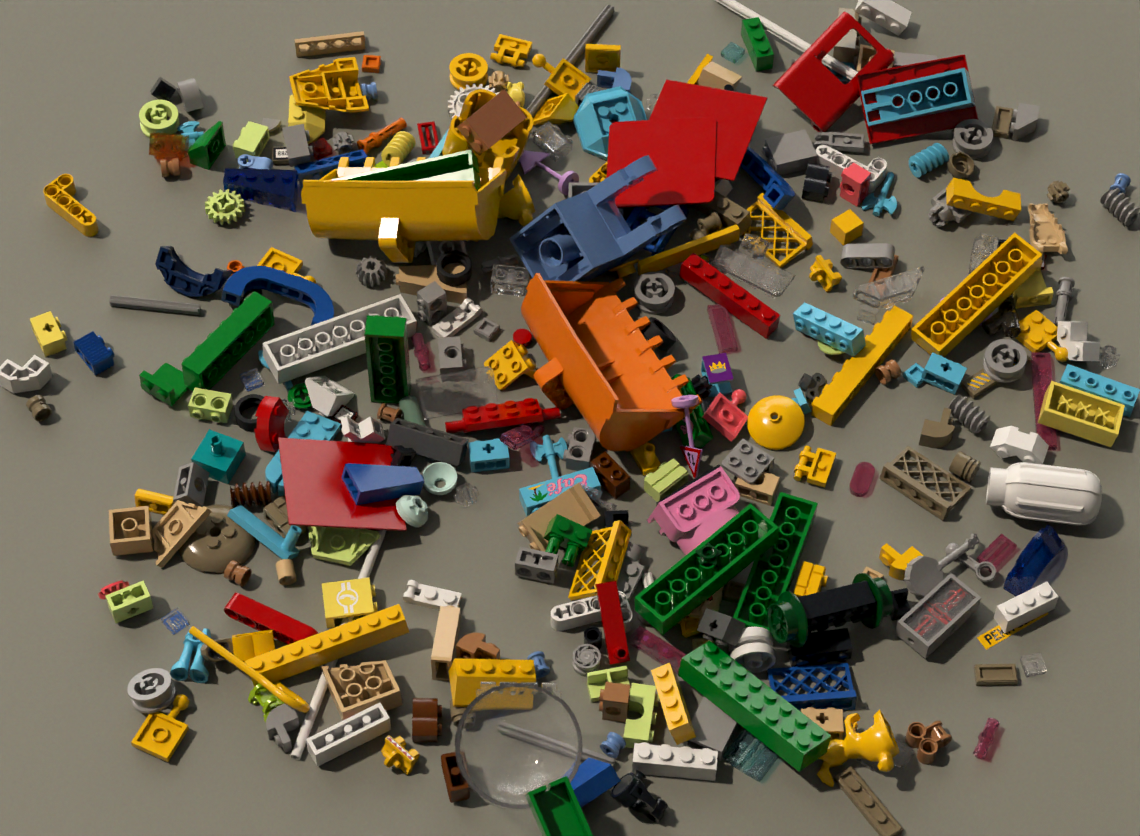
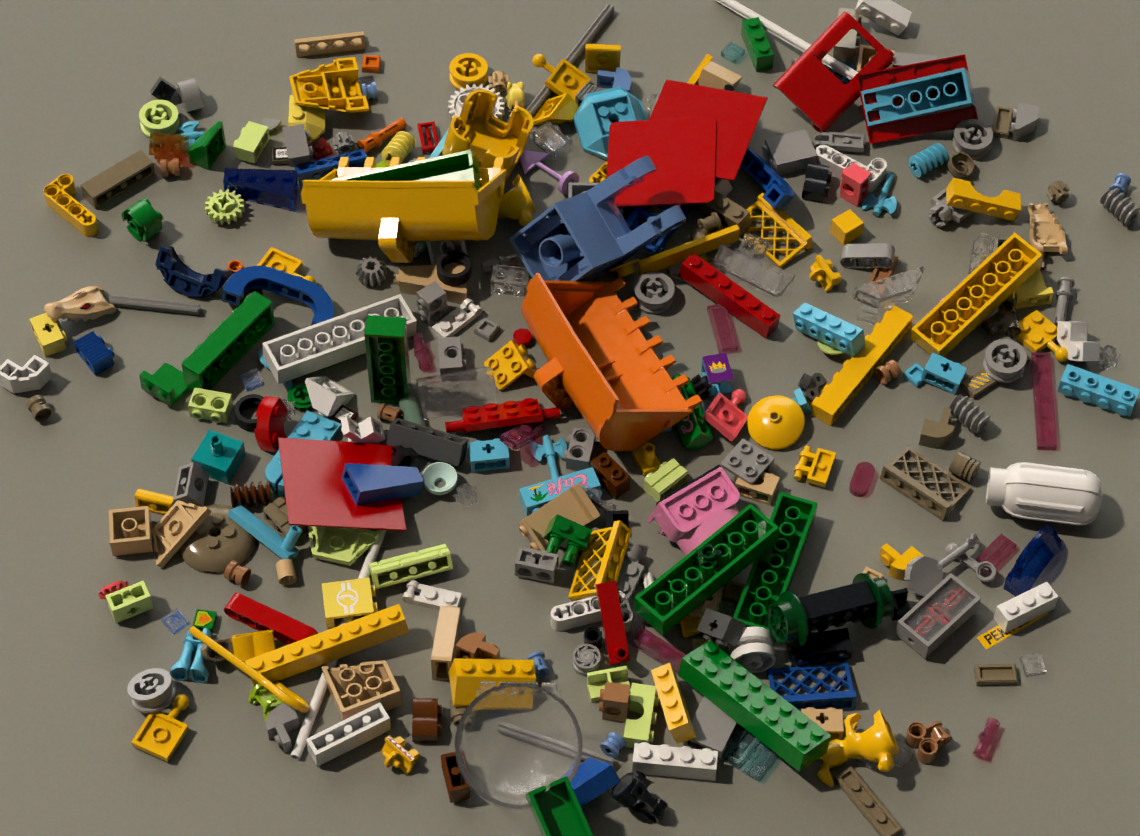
light blue piece [238,154,273,181] -> none
light aqua piece [396,495,428,528] -> none
nougat brick [457,89,527,156] -> none
yellow plate [490,34,532,67] -> none
black tyre [642,317,677,352] -> none
lavender piece [671,395,703,479] -> none
yellow brick [793,561,828,597] -> none
white brick [990,426,1049,464] -> none
light yellow brick [1038,381,1125,447] -> none
none -> tan animal [44,286,116,322]
none -> dark tan brick [81,150,155,209]
none -> green brick [121,198,163,242]
none -> tile [192,609,217,632]
none -> yellowish green brick [368,544,453,589]

